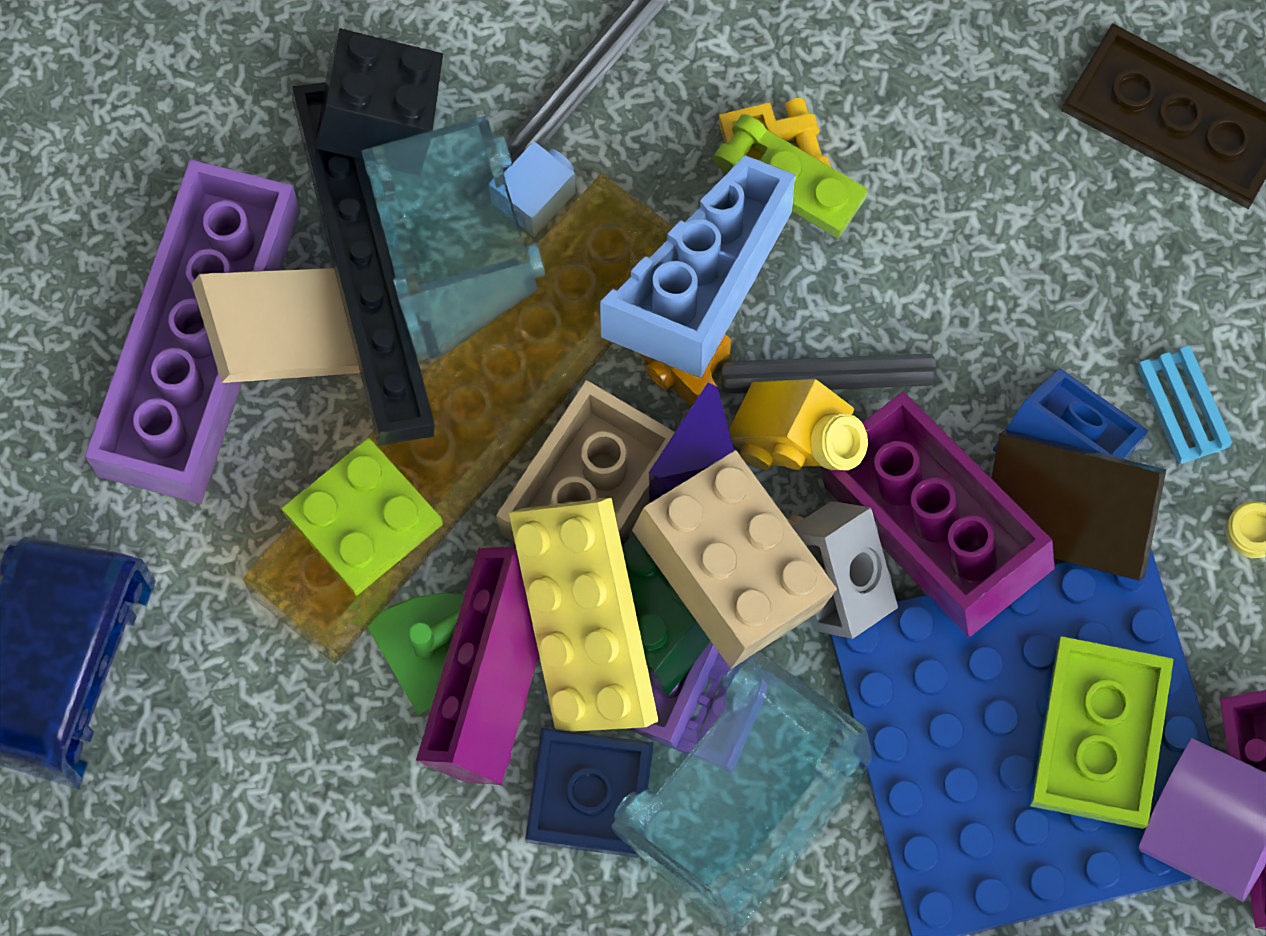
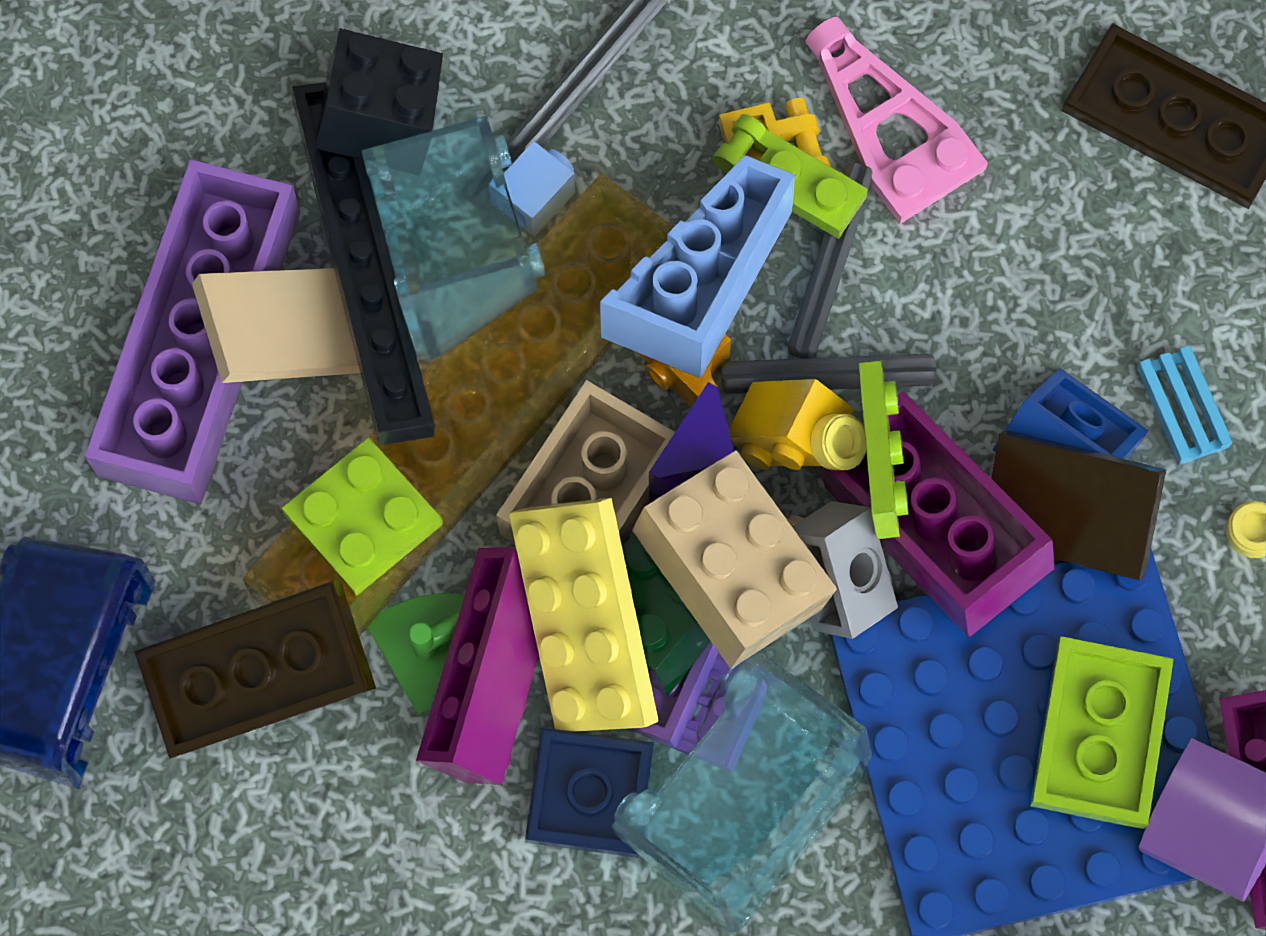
none -> dark brown tile [134,579,376,759]
none -> dark grey axle [788,163,873,358]
none -> bright pink plate [806,17,988,224]
none -> lime plate [859,361,909,539]

